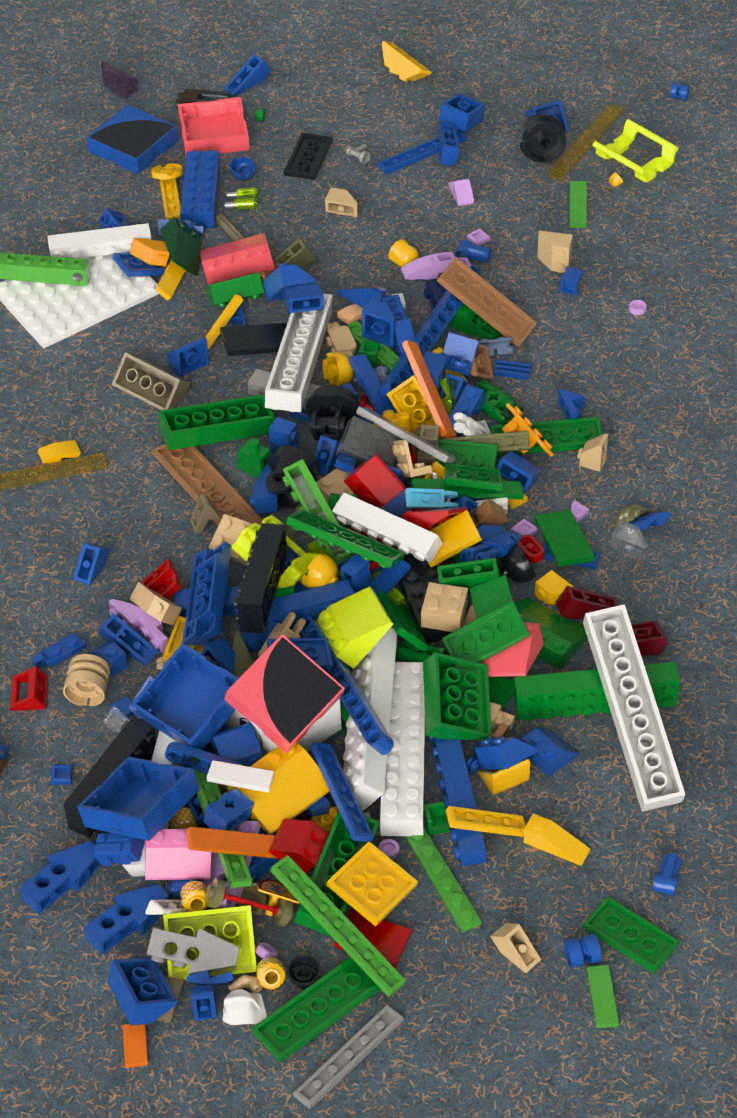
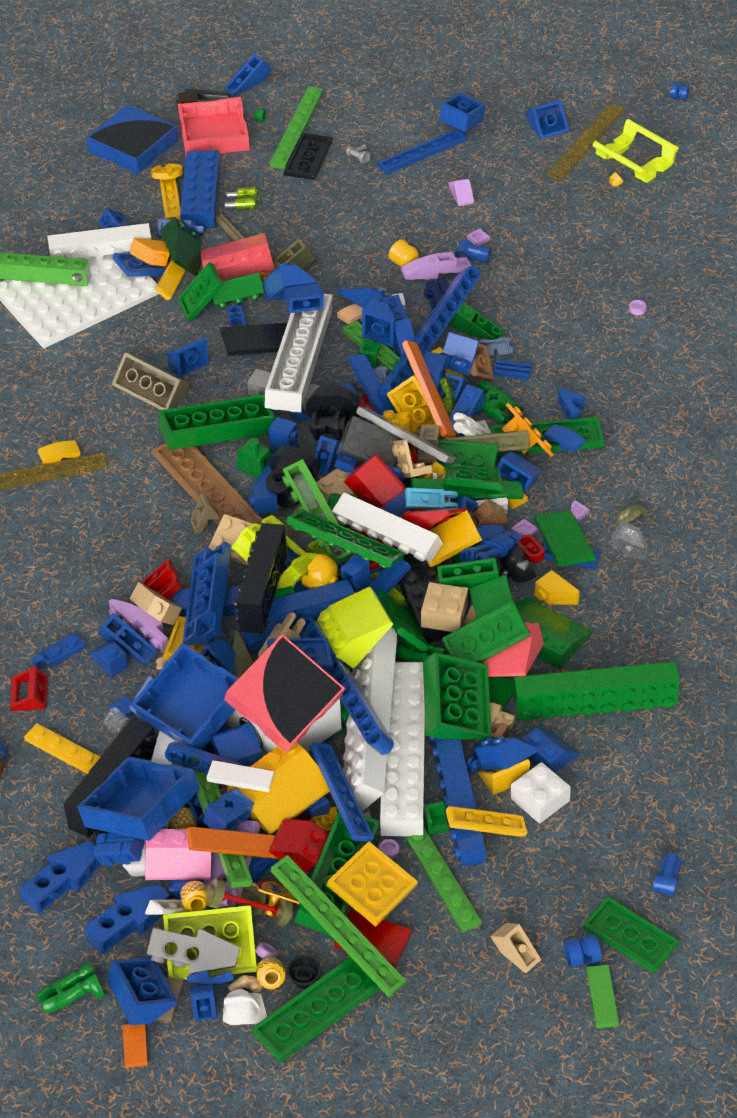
blue tile [50,764,73,785] -> none
tan wheel [63,654,111,706] -> none
blue slope [73,543,110,585] -> none
clear purple slope [101,61,139,99] -> none
yellow axle [205,294,243,349] -> none
blue hair [229,156,255,180] -> none
light grey tile [293,1004,404,1110] -> none
yellow cylinder [322,352,354,386] -> none
tan slope [325,187,358,217] -> none
tan hinge [325,322,357,358] -> none
yellow wedge [382,41,432,82] -> none
medium nougat plate [436,257,537,347] -> none
blue slope [438,122,460,166] -> none
black piece [520,114,566,163] -> none
yellow slope [524,813,591,866] -> none
tan slope [538,230,573,273] -> none
dark red slope [556,586,619,620] -> none
blue panel [560,267,583,295] -> none
bright green tile [570,181,587,228] -> none
tan slope [577,434,608,472] -> none
white brick [583,604,685,812] -> none
blue slope [628,512,672,531] -> none
dark red slope [631,621,667,656] -> none
none -> yellow plate [24,723,100,774]
none -> green piece [36,961,105,1014]
none -> green tile [178,262,223,321]
none -> bright green plate [270,86,323,169]
none -> white brick [511,762,571,824]
none -> blue slope [543,424,586,452]

